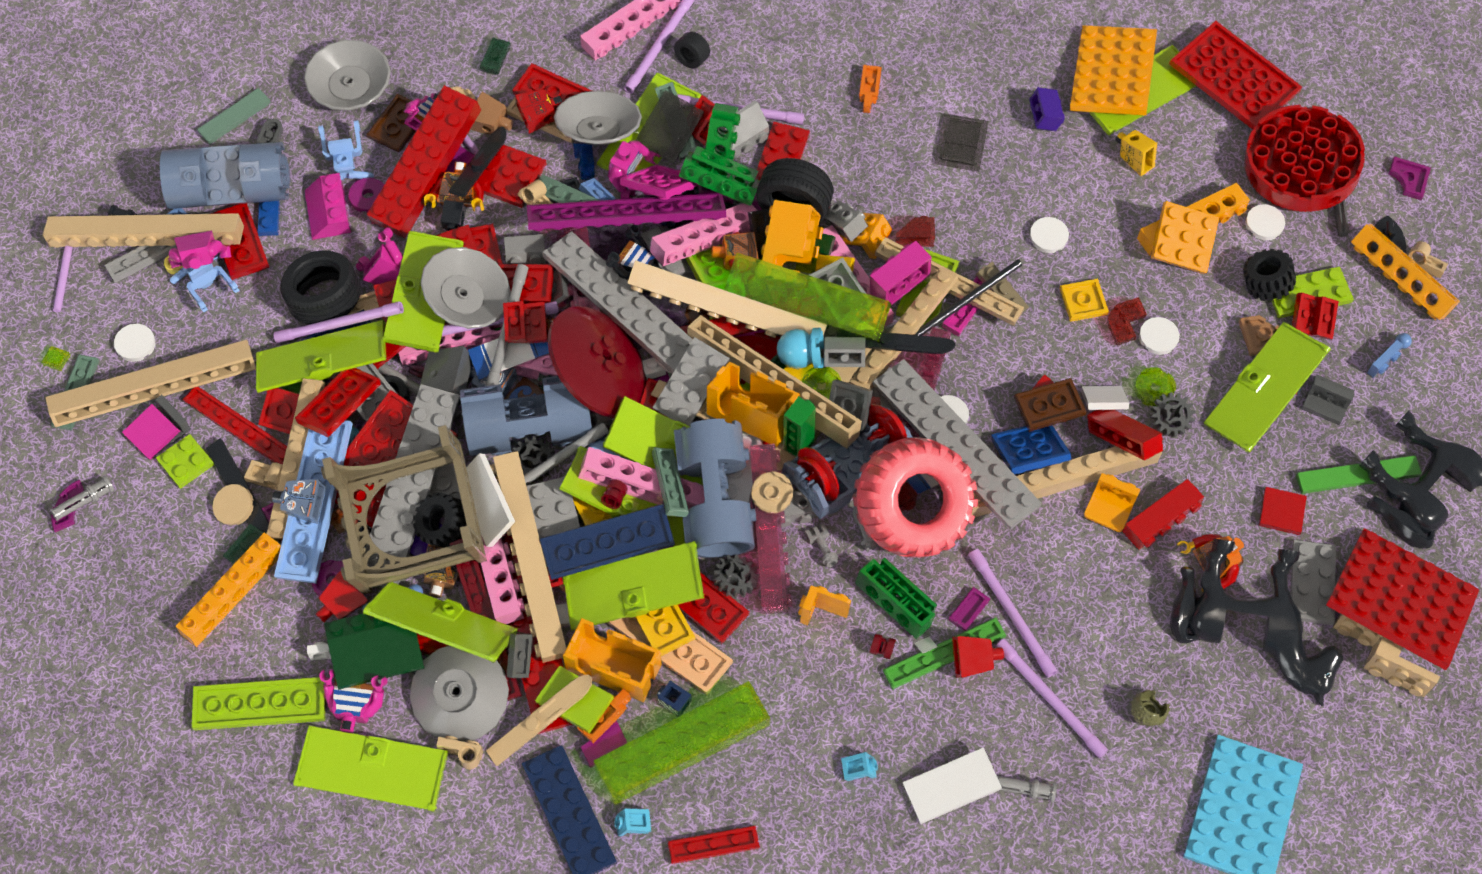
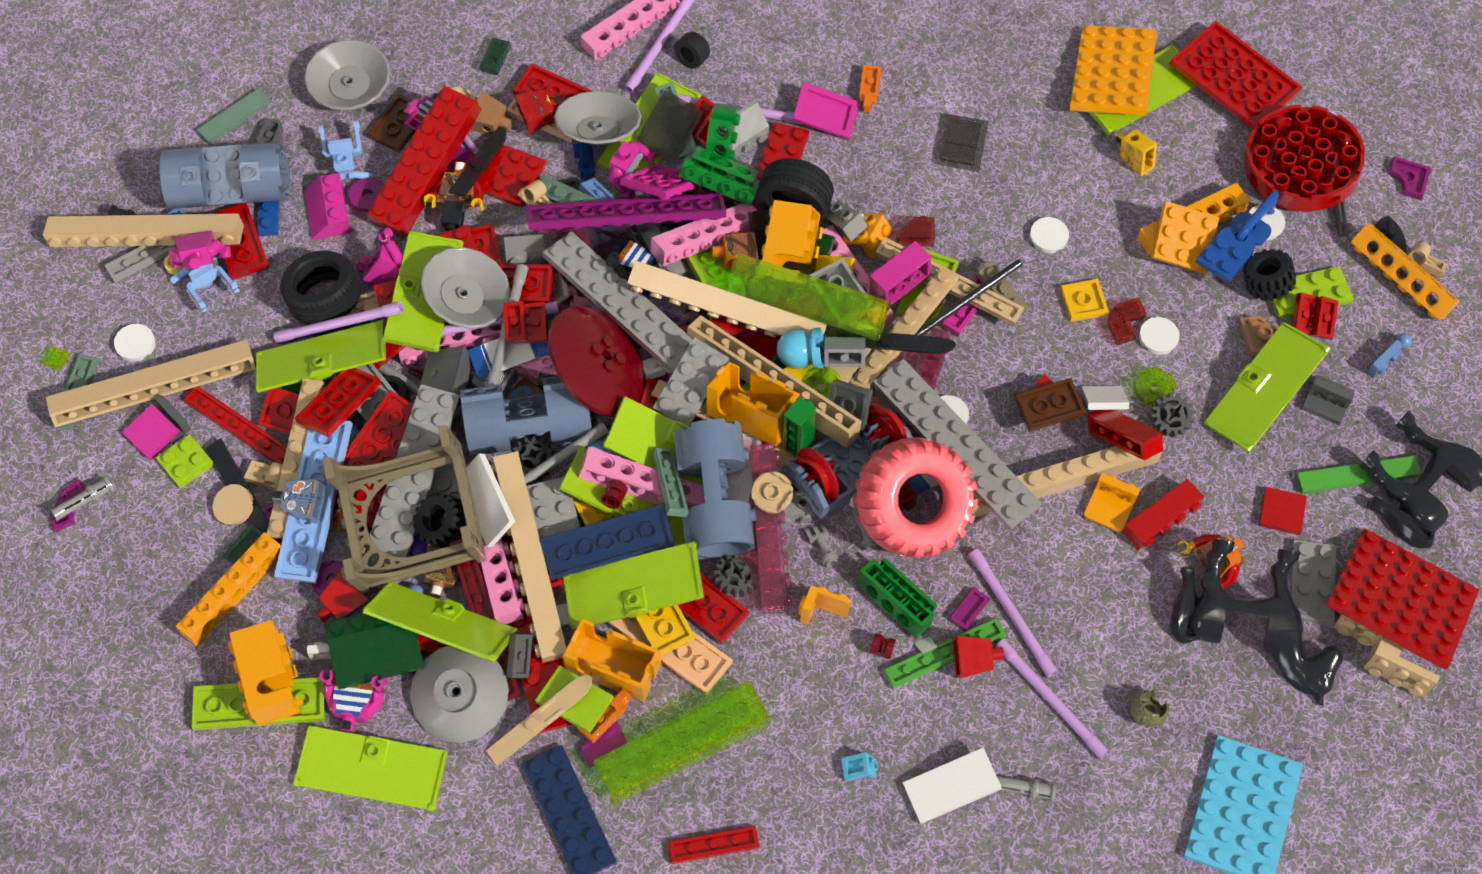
lavender bar [53,246,73,312] -> none
tan plate [436,736,483,770] -> none
medium azure bracket [614,809,651,836] -> none
dark blue brick [657,681,692,718] -> none
blue plate [991,425,1071,474] -> none
dark purple brick [1029,87,1065,131] -> none
none -> light orange piece [228,620,304,726]
none -> dark pink piece [792,82,859,140]
none -> blue plate [1195,191,1279,283]

